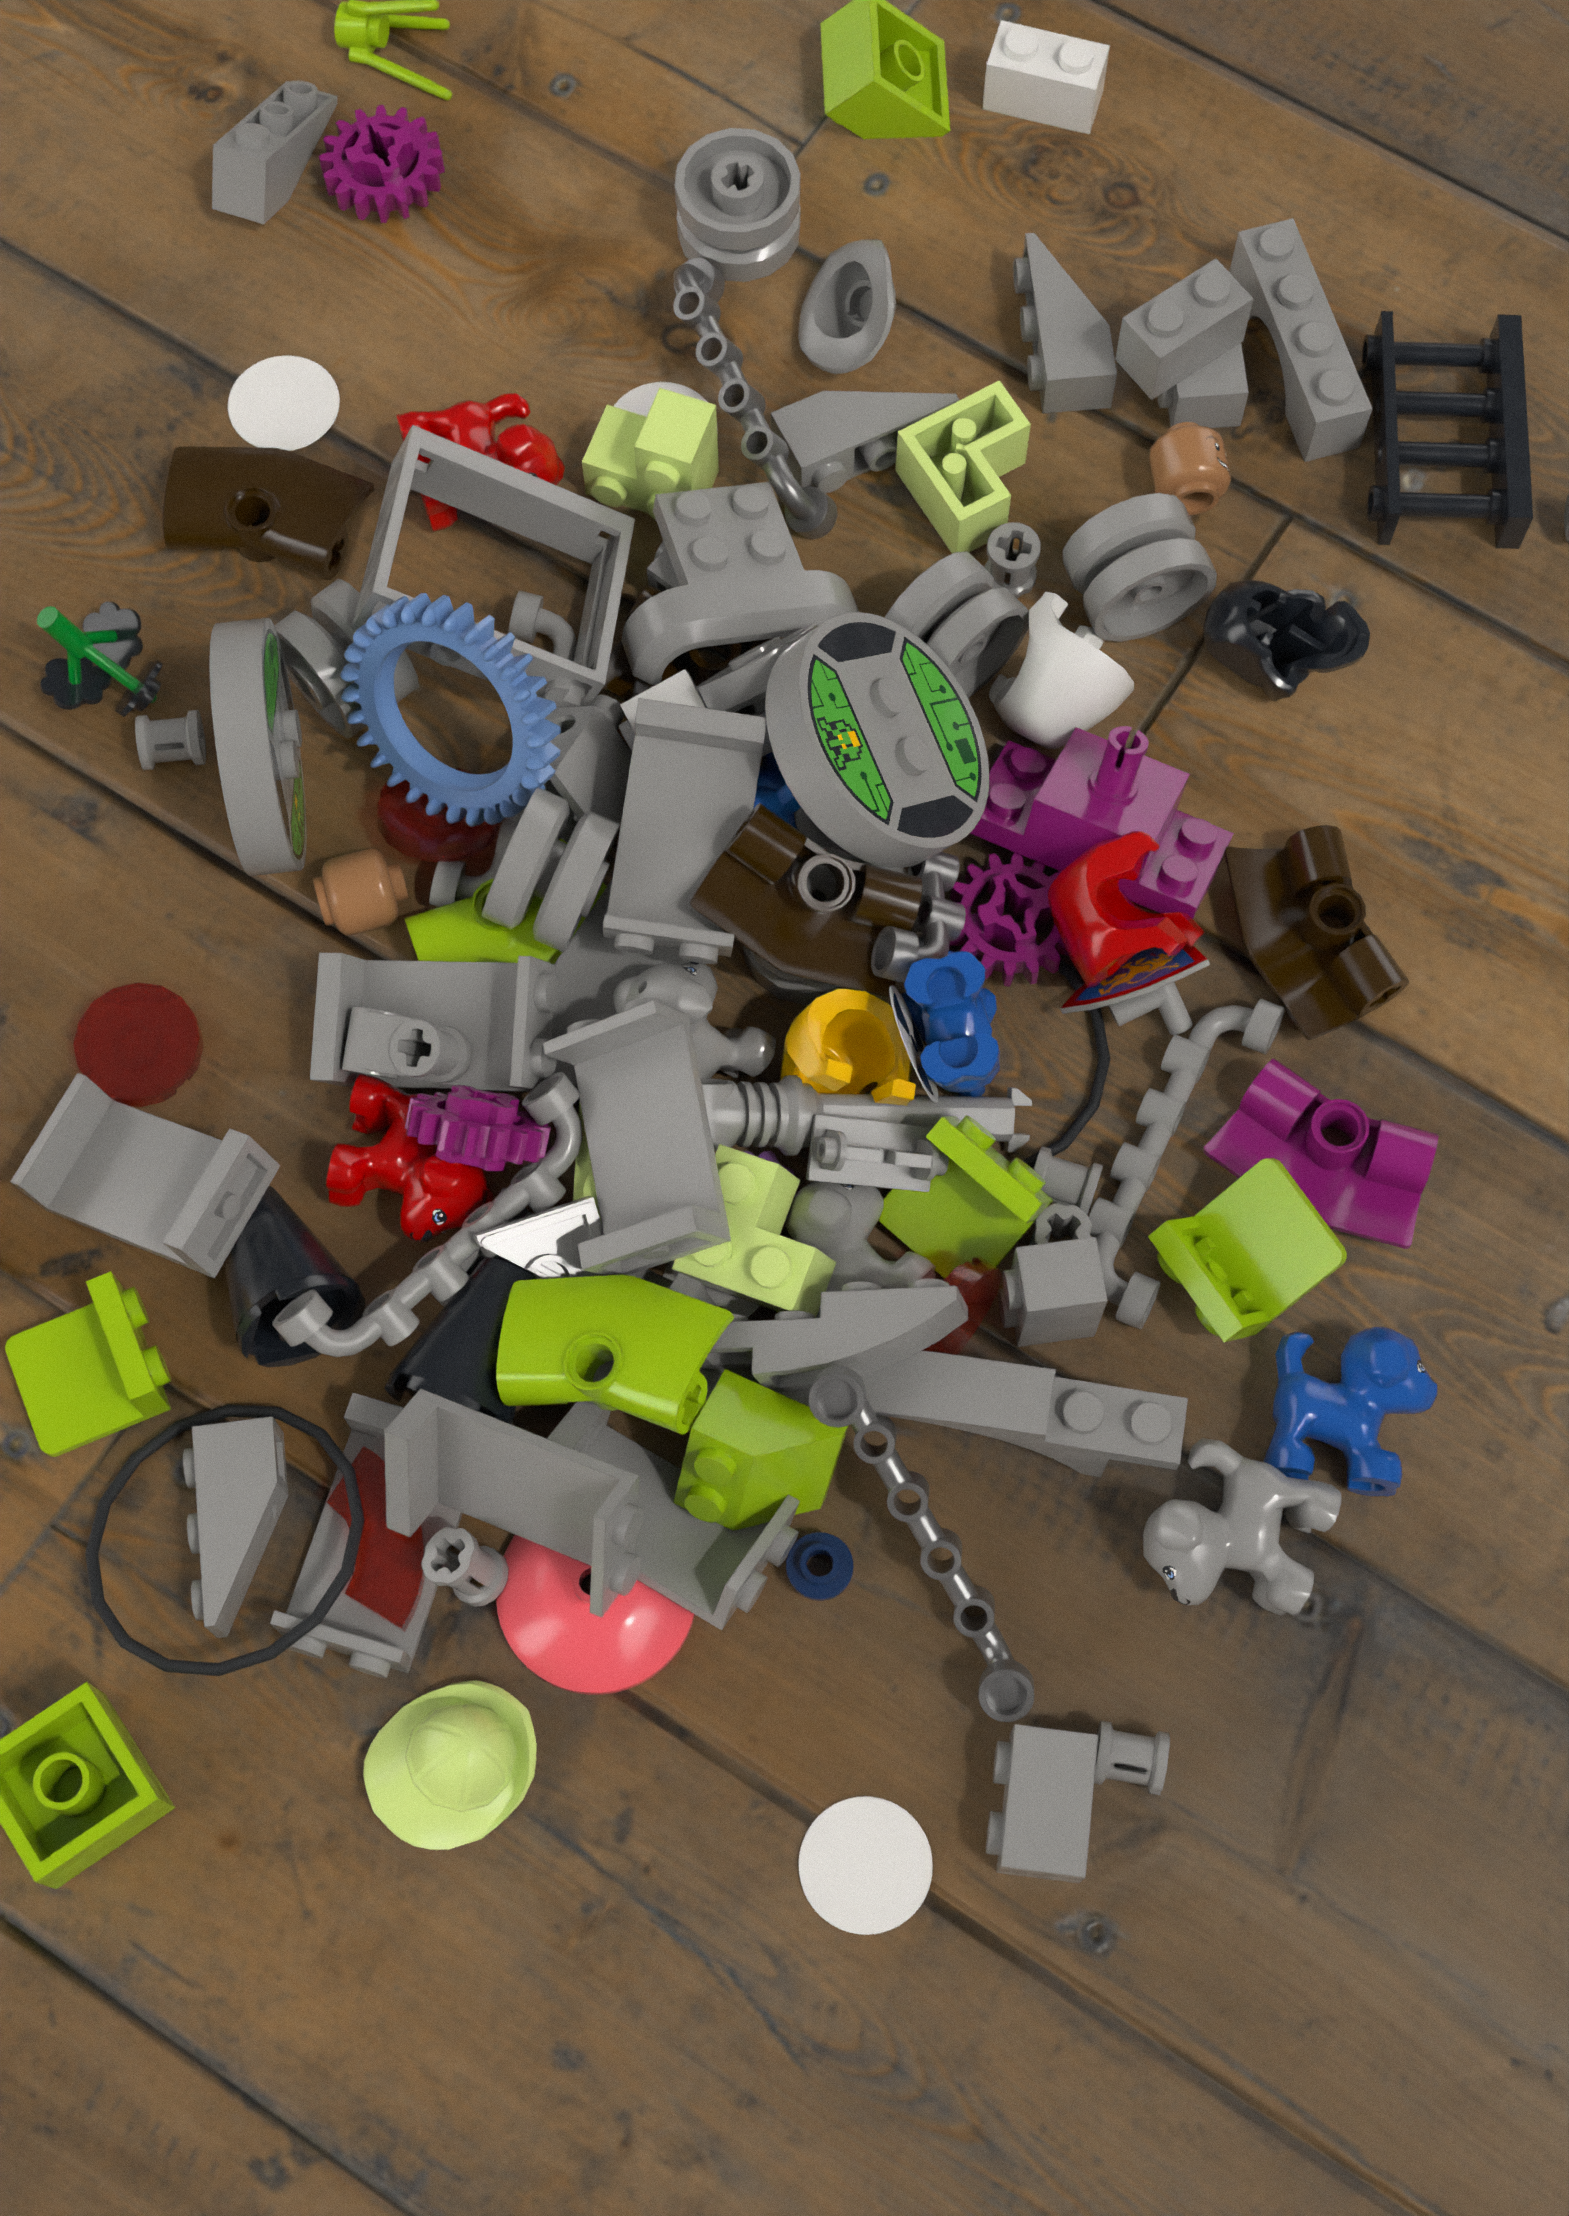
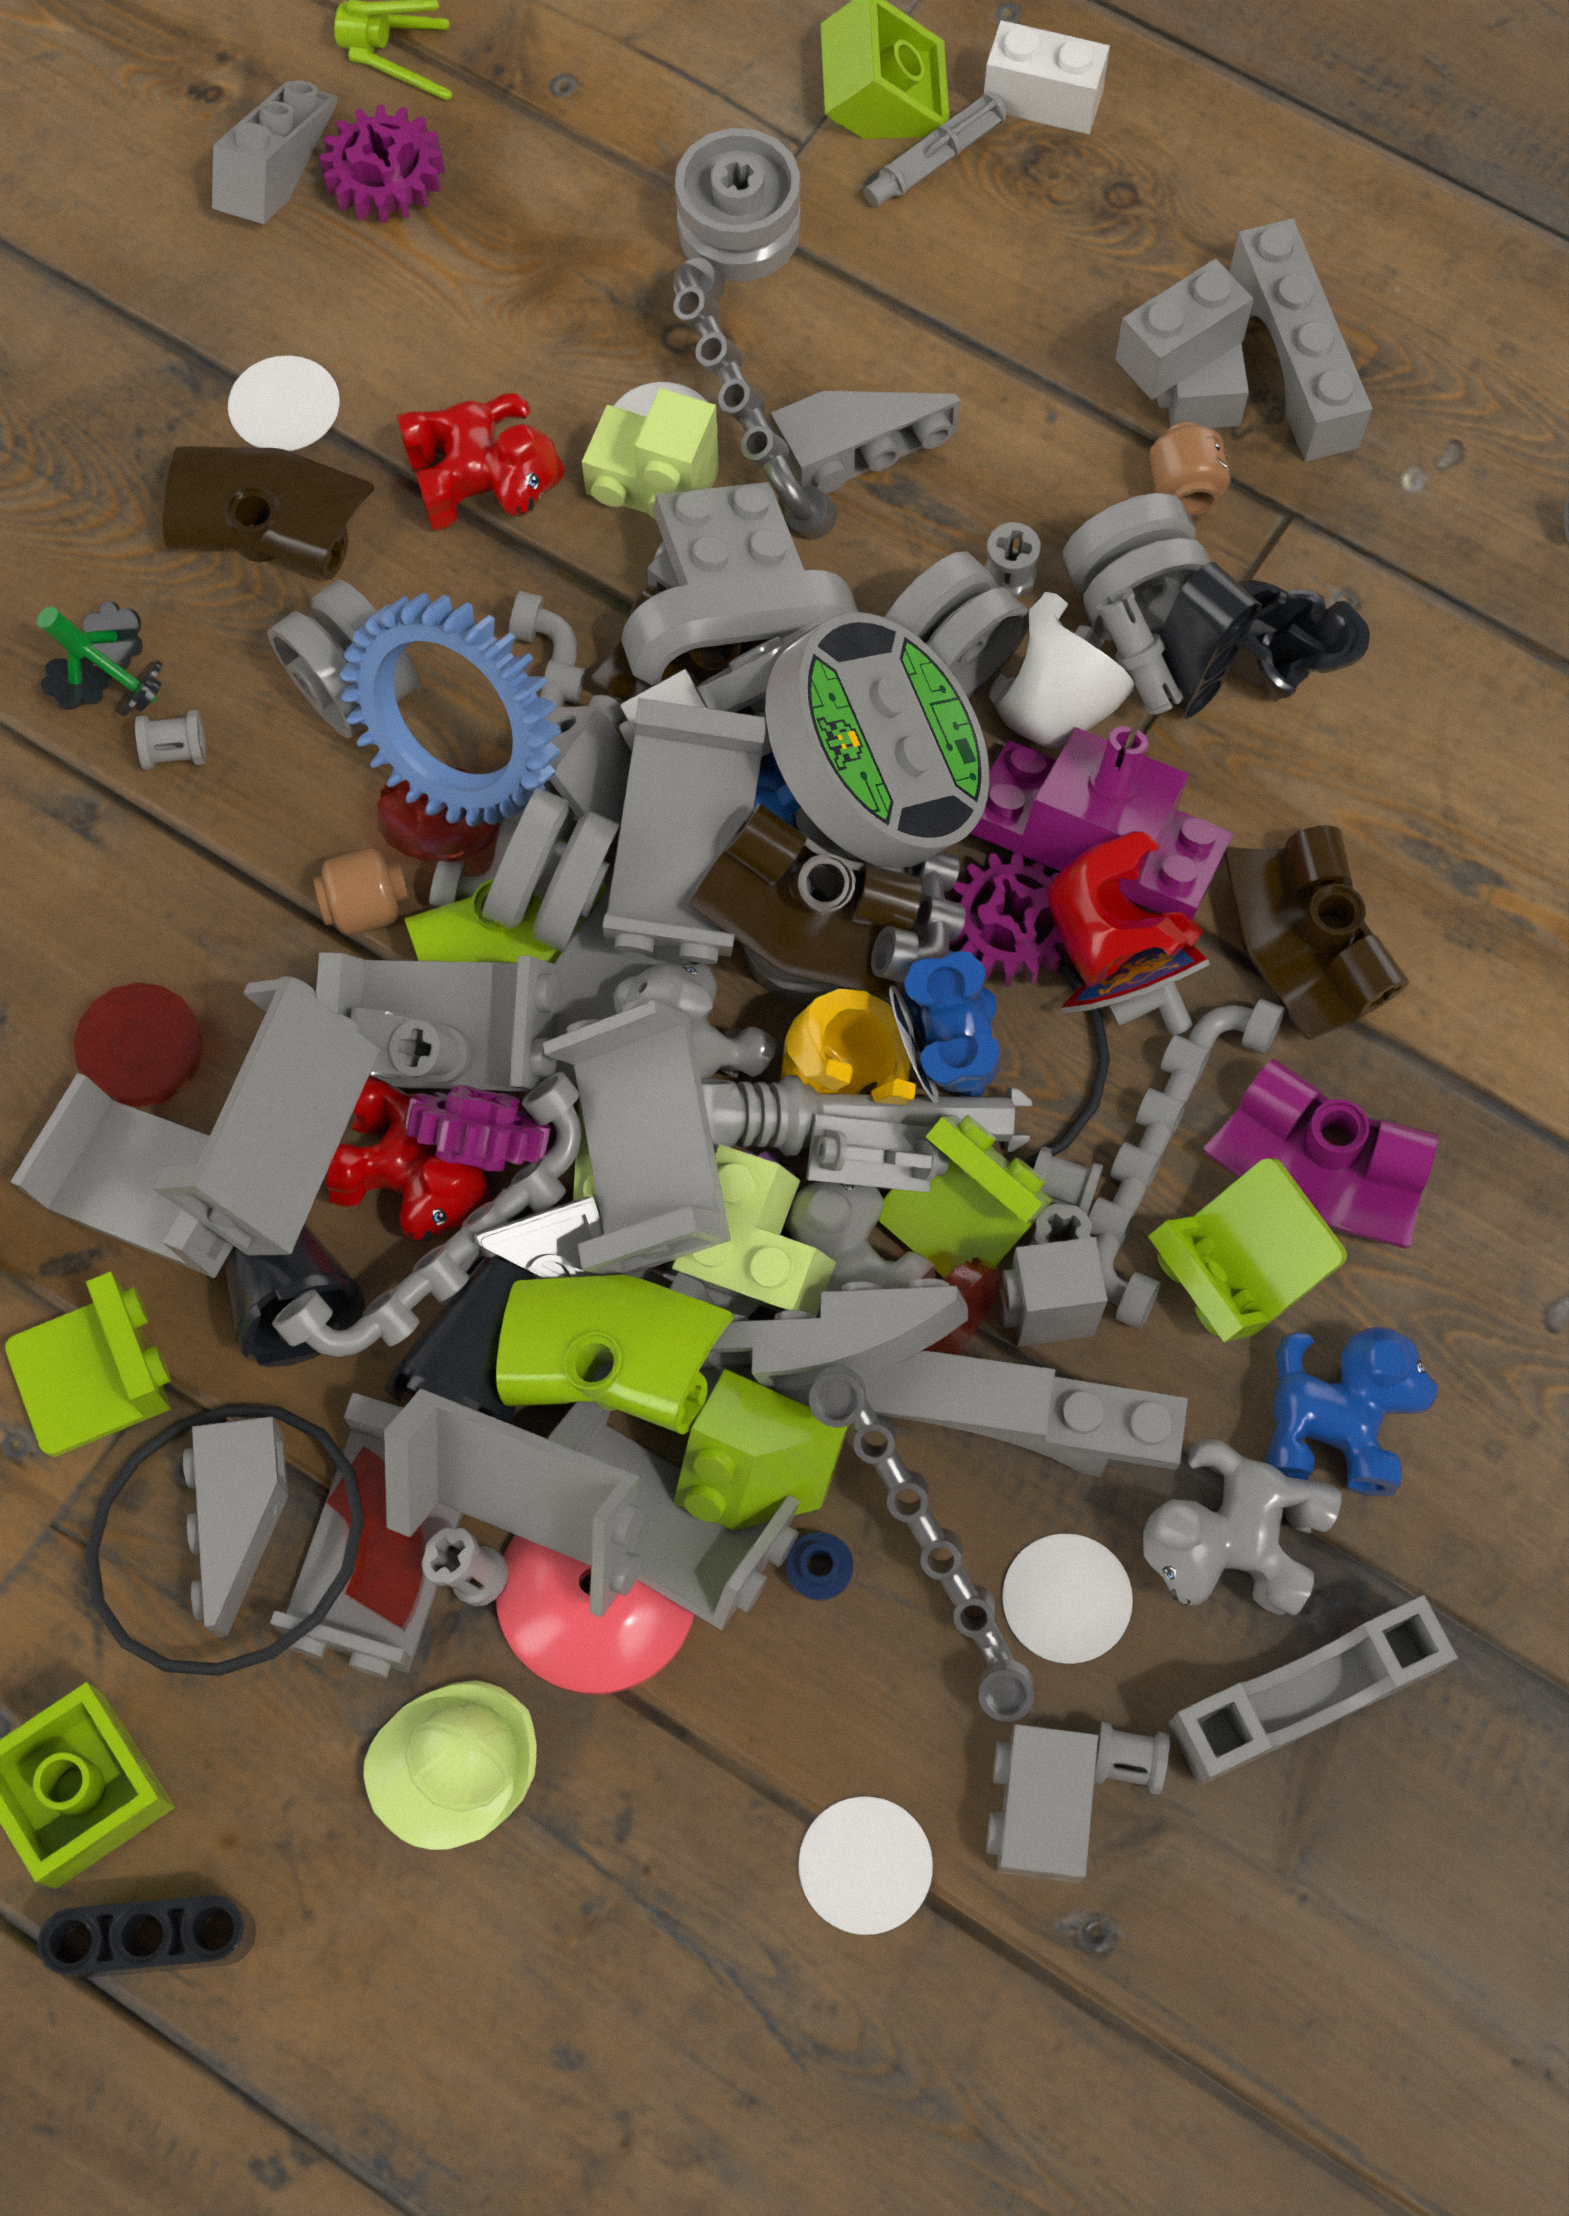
light grey piece [209,618,307,876] -> none
light grey window [352,425,635,707] -> none
light grey hat [798,239,896,374] -> none
yellowish green brick [895,380,1031,554] -> none
light grey slope [1013,233,1117,414] -> none
black fence [1362,311,1533,549] -> none
none -> black beam [37,1895,257,1978]
none -> light grey panel [153,976,380,1256]
none -> light grey piece [863,92,1006,208]
none -> white sticker [1002,1534,1133,1664]
none -> light grey pin [1096,588,1183,715]
none -> black beam [1159,562,1260,719]
none -> light grey arch [1168,1595,1458,1787]

